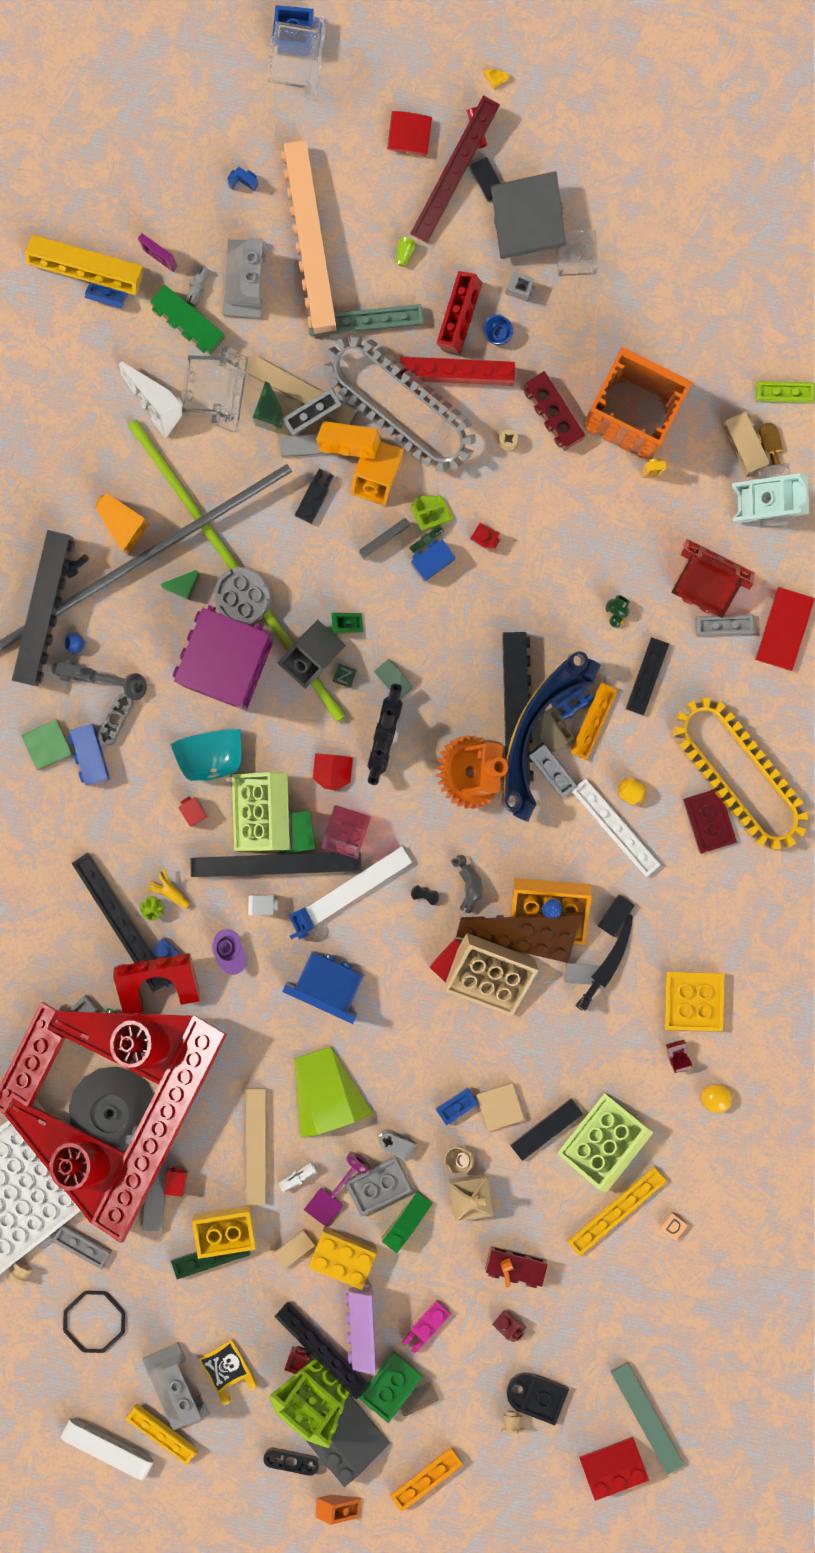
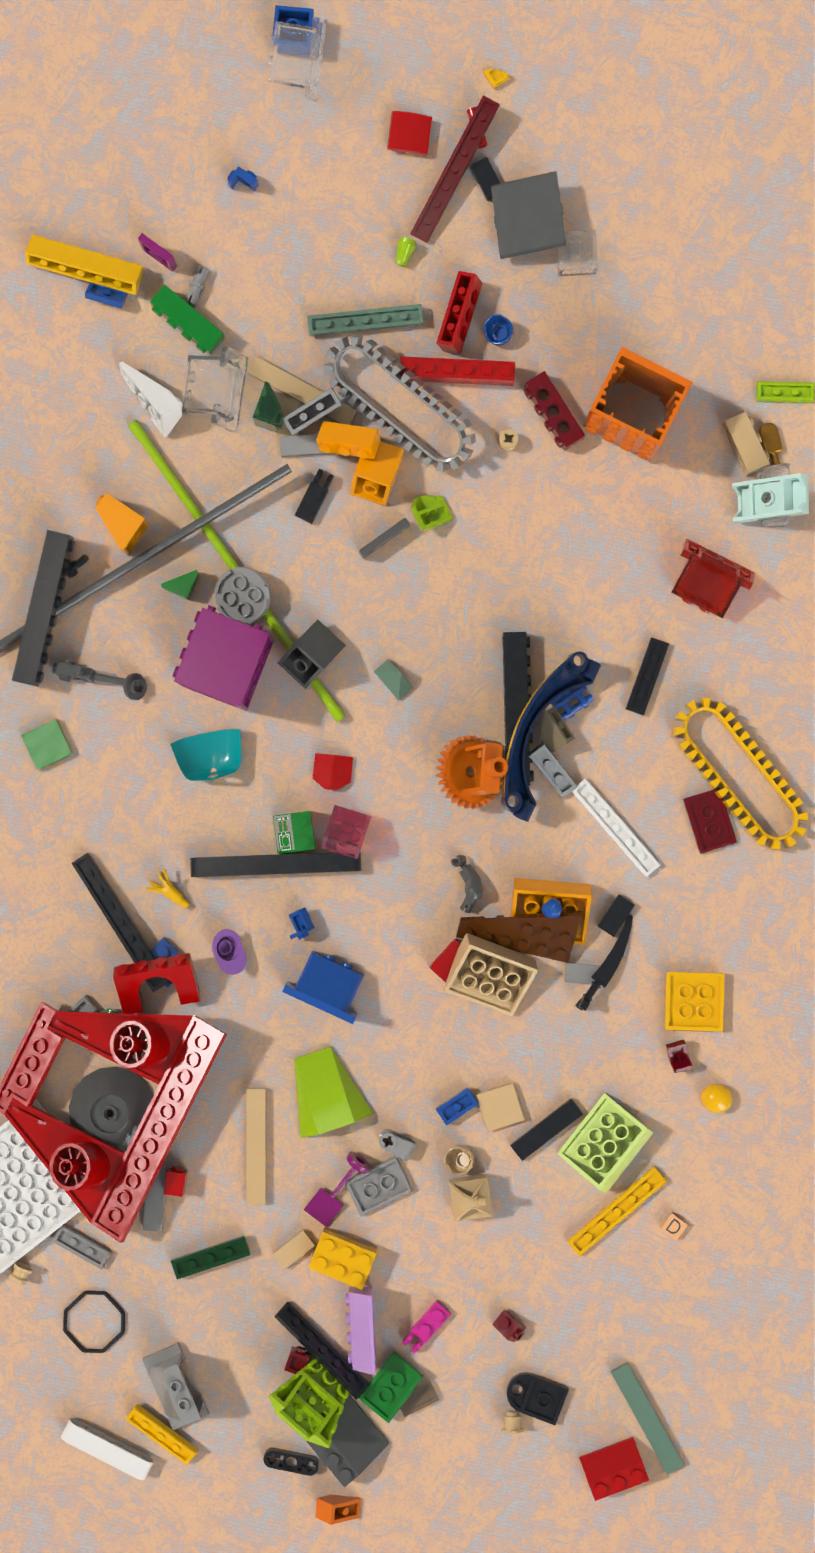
blue piece [65,633,85,654] -> none
brick [68,724,110,786] -> none
dark grey beam [97,693,133,745] -> none
lime gear [140,896,164,921] -> none
brick [178,796,208,827] -> none
yellow slope [192,1205,256,1259] -> none
flag [199,1339,258,1406] -> none
light grey windscreen [223,239,267,319] -> none
yellowish green slope [232,772,290,851] -> none
white slope [248,894,278,915] -> none
white pin [278,1162,317,1193] -> none
light nougat brick [281,140,337,334] -> none
white tile [306,846,412,925] -> none
green slope [331,613,363,635] -> none
clear green tile [332,664,357,688] -> none
black pin [367,684,403,785] -> none
green slope [382,1191,433,1253] -> none
light orange plate [390,1447,463,1512] -> none
clear green bar [409,525,444,553] -> none
blue brick [411,539,455,582] -> none
black piece [411,885,439,905] -> none
red bracket [470,523,501,551] -> none
dark red brick [485,1246,548,1288] -> none
orange hand [500,1258,513,1287] -> none
light grey brick [506,271,536,301] -> none
light orange plate [570,683,617,761] -> none
dark green animal [605,595,630,628] -> none
yellow head [617,777,646,805] -> none
yellow plate [642,458,666,477] -> none
light grey tile [695,615,754,636] -> none
red tile [755,587,815,671] -> none

